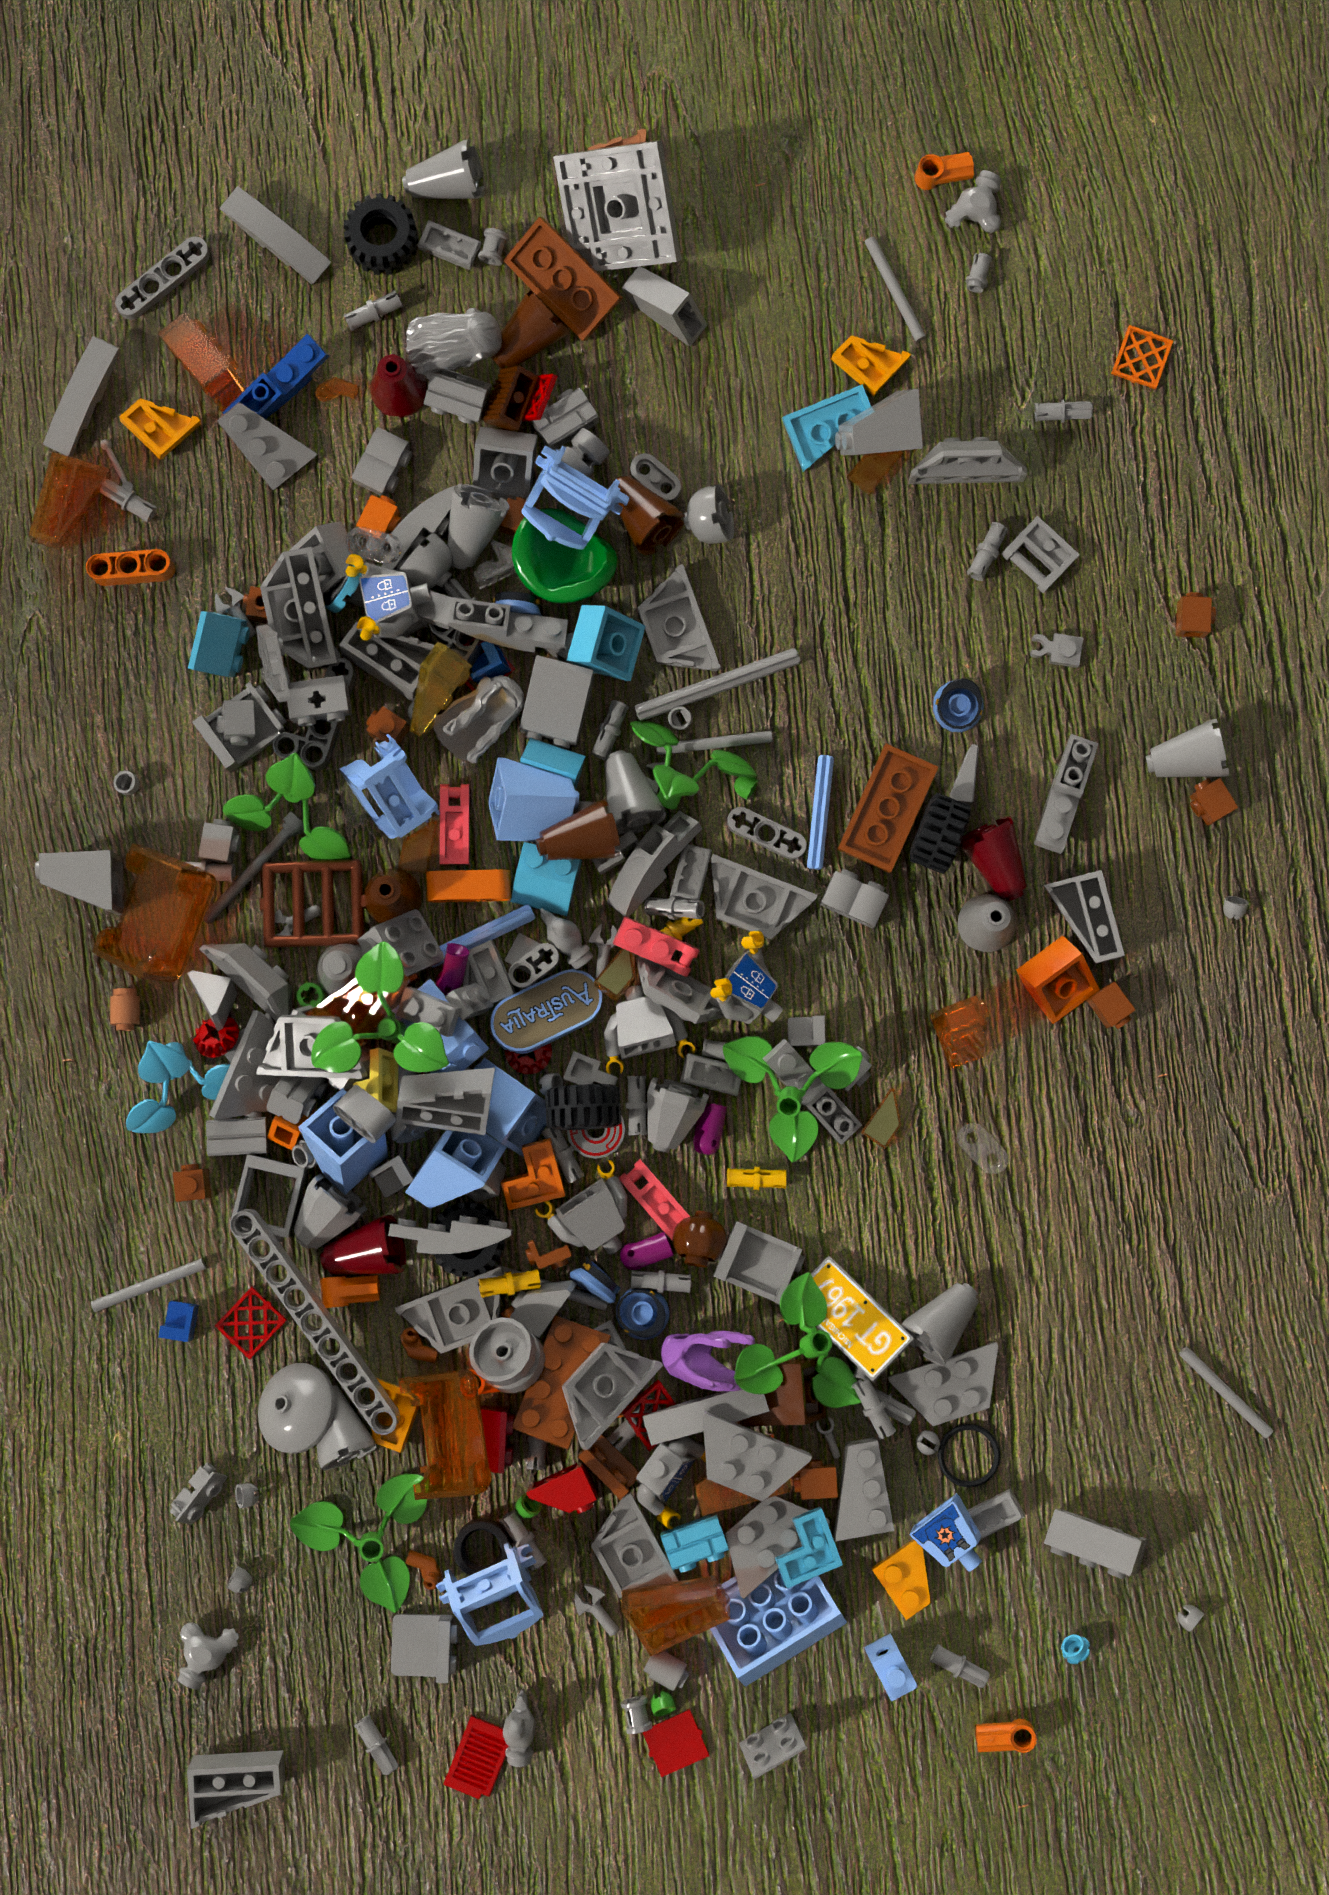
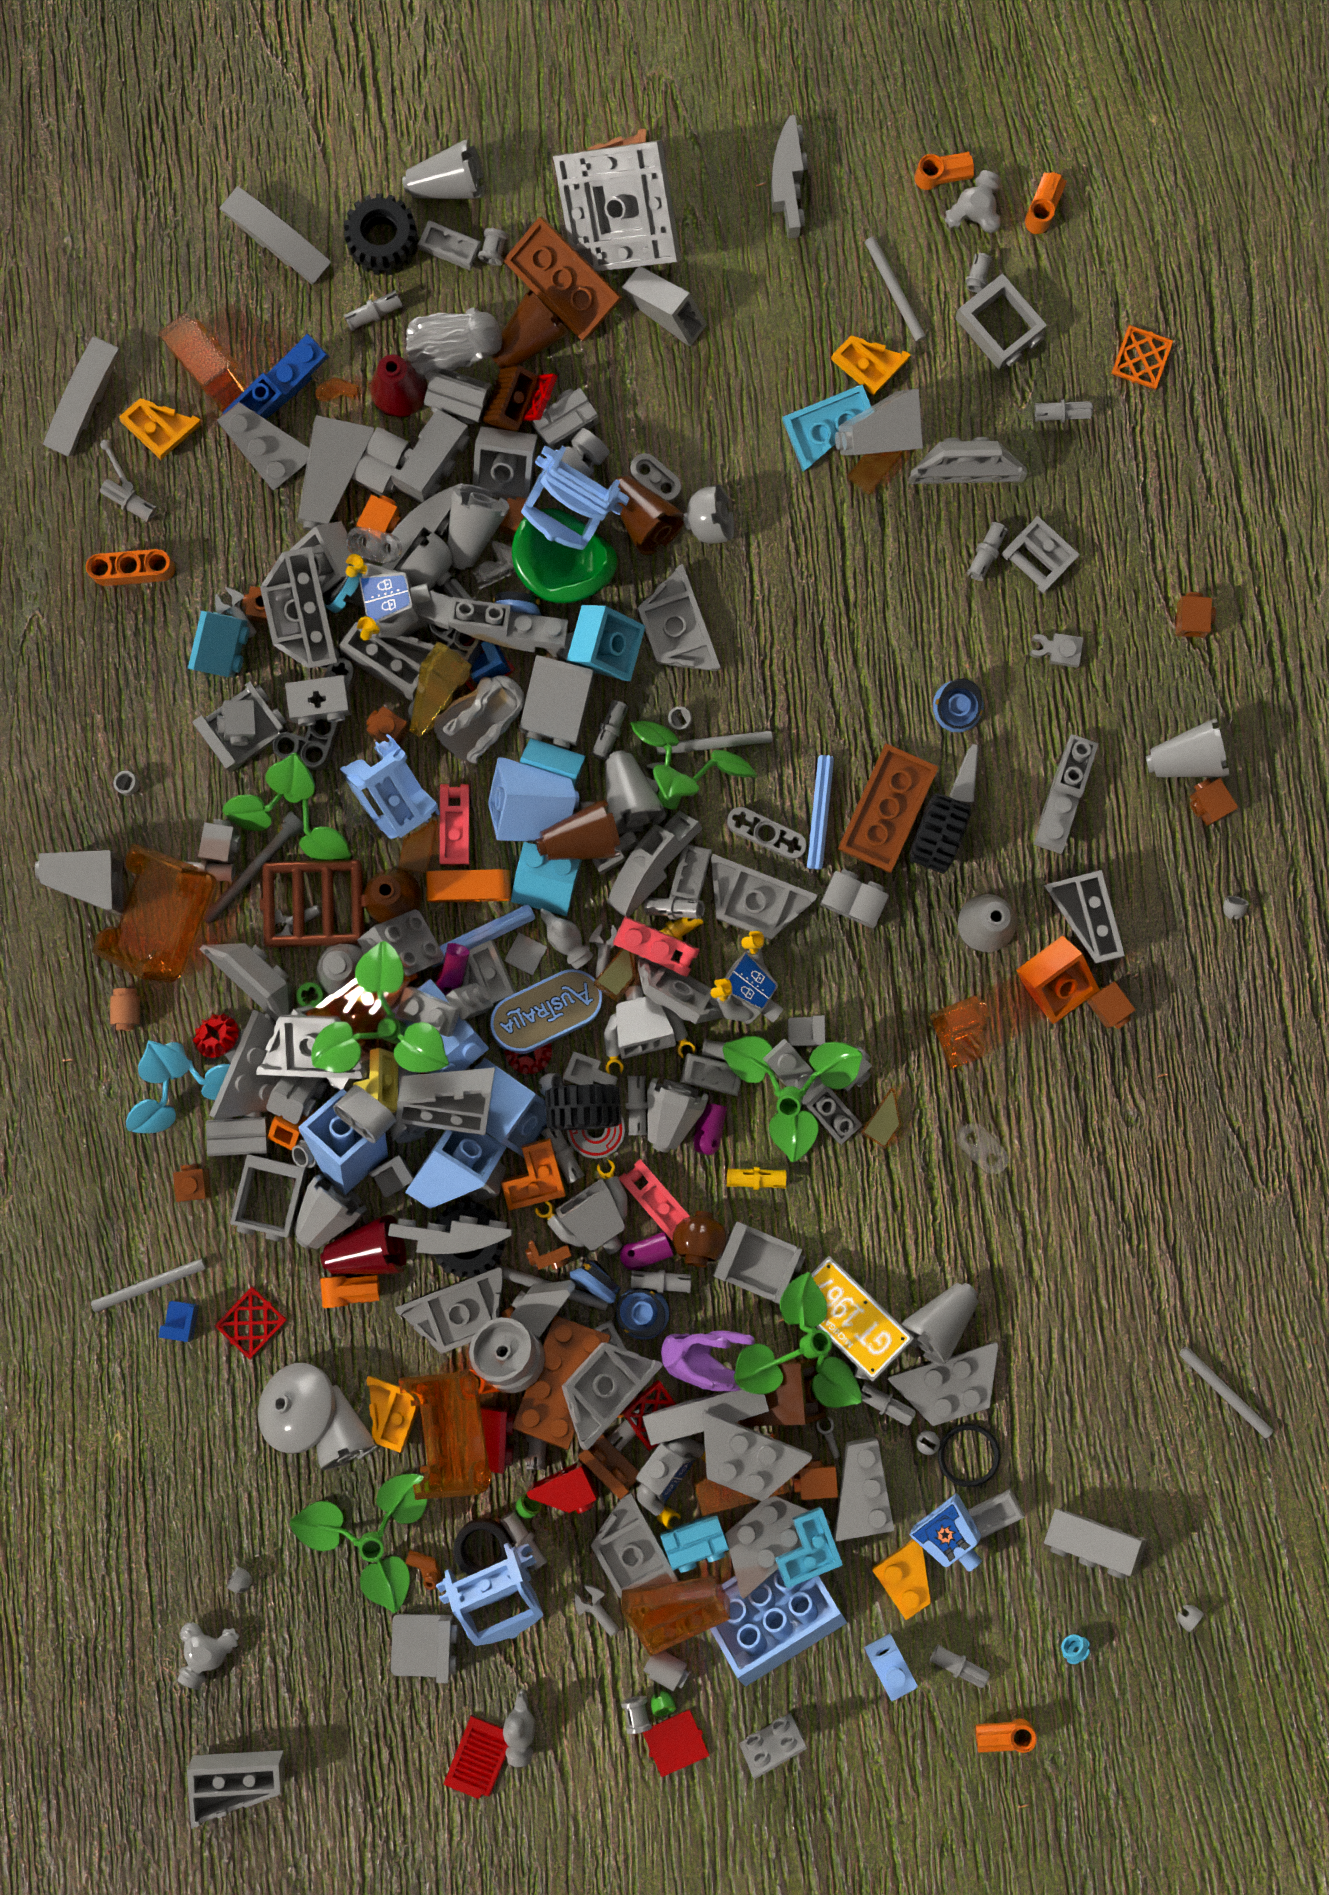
clear orange wedge [29,452,111,550] -> none
light grey beam [115,236,210,320] -> none
light grey hinge [170,1462,228,1525] -> none
slope [187,970,237,1031] -> none
light grey beam [230,1209,400,1435] -> none
light grey hinge [235,1483,259,1508] -> none
light grey wing [256,624,291,702] -> none
light grey axle [354,1714,399,1775] -> none
dark orange arm [400,1327,438,1364] -> none
yellow pin [478,1269,541,1298] -> none
light grey beam [508,943,560,989] -> none
light grey axle [635,648,800,721] -> none
bright green hinge [734,777,759,800] -> none
light grey pin [852,1377,896,1440] -> none
dark red cone [960,816,1027,901] -> none
none -> light grey slope [297,415,374,530]
none -> light grey wedge [390,409,471,504]
none -> light grey slope [771,115,808,239]
none -> light grey window [955,273,1047,370]
none -> orange piece [1025,172,1067,234]

